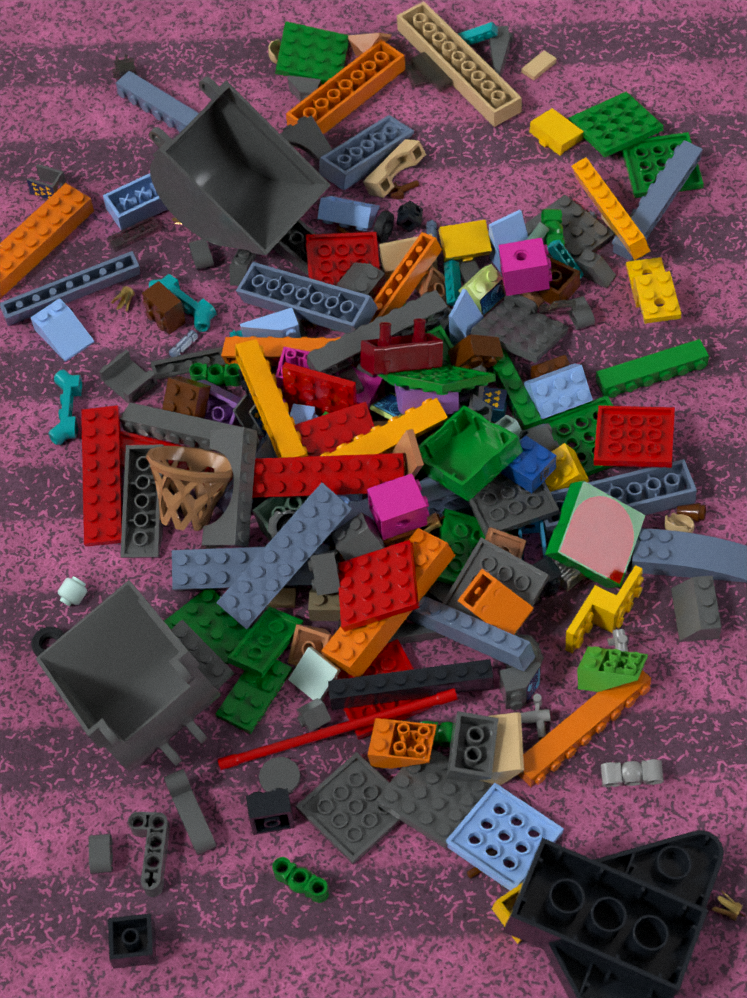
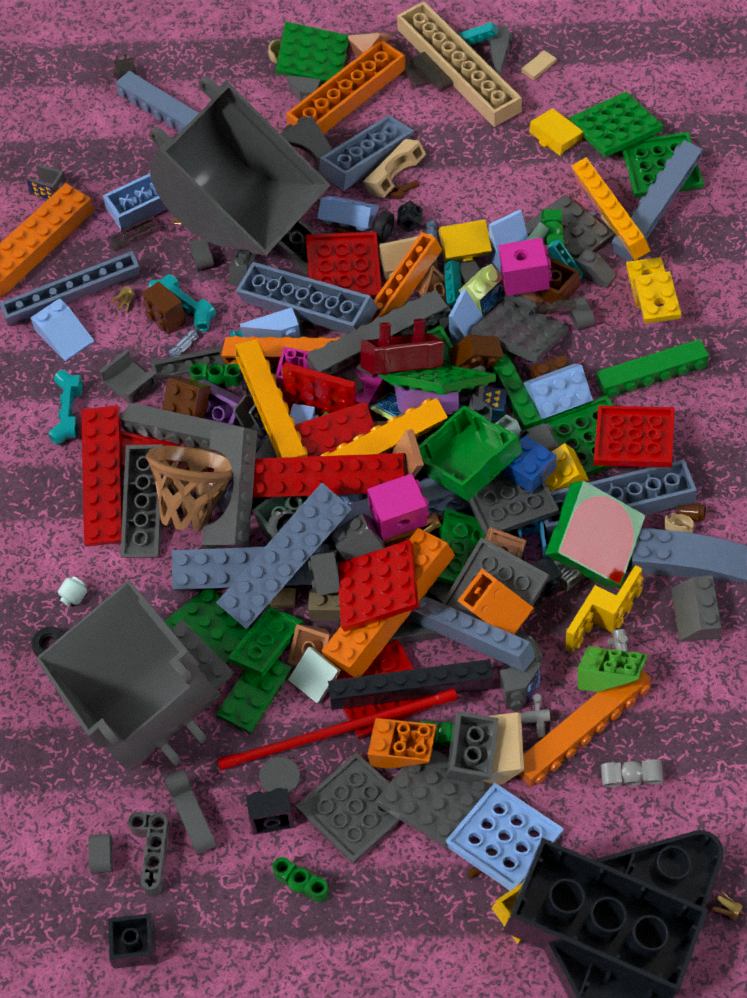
dark grey brick [296,698,331,732] -> none
dark grey slope [336,263,385,297] -> none

